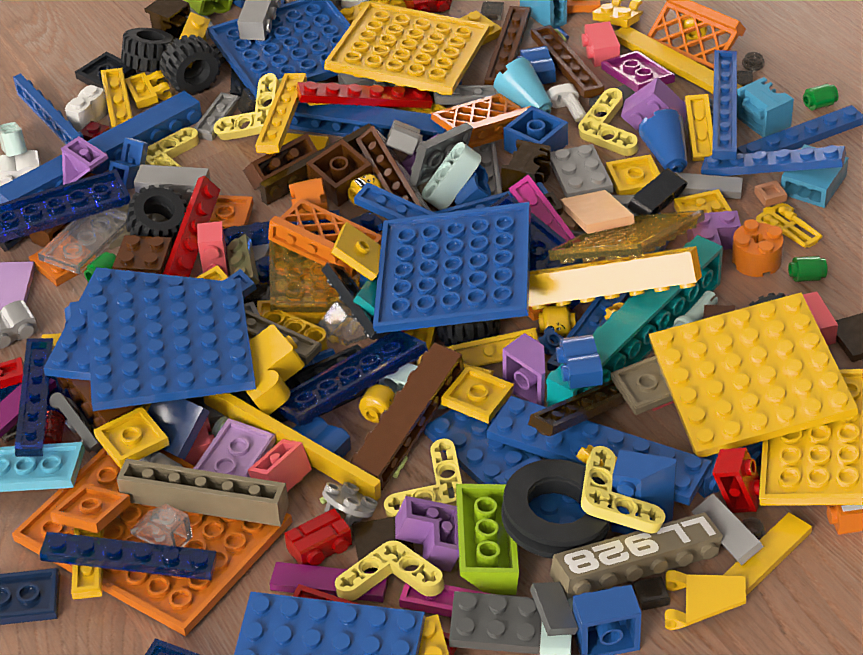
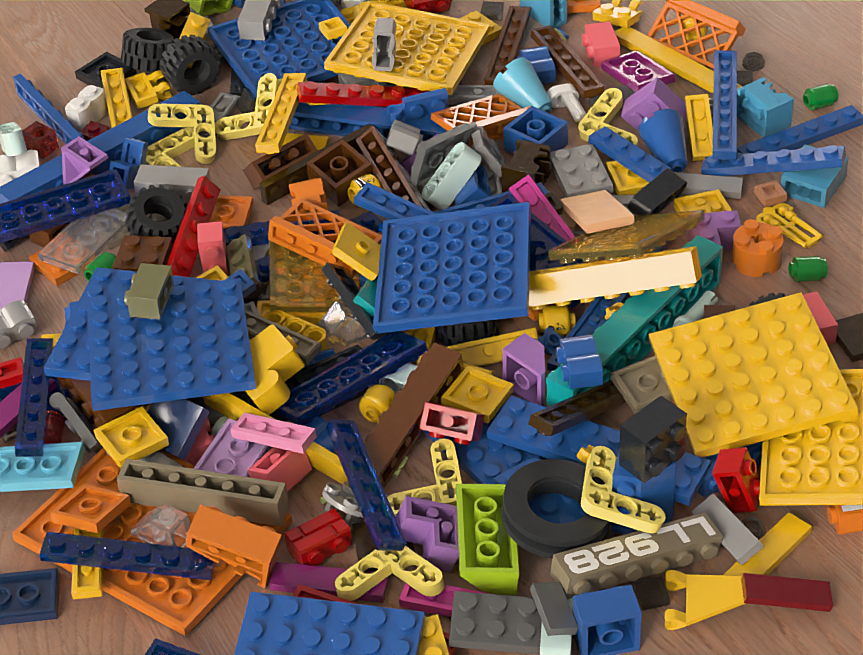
none -> clear red brick [22,121,59,159]
none -> olive brick [124,263,174,319]
none -> light yellow beam [148,104,216,164]
none -> orange wedge [186,504,282,589]
none -> bright pink plate [231,413,317,454]
none -> yellow plate [319,17,347,40]
none -> clear blue plate [326,419,406,551]
none -> light grey brick [372,18,397,71]
none -> blue plate [387,88,449,122]
none -> brick [420,402,485,445]
none -> light grey plate [470,122,506,177]
none -> blue plate [588,126,671,183]
none -> black brick [619,395,687,483]
none -> dark red tile [741,573,833,612]

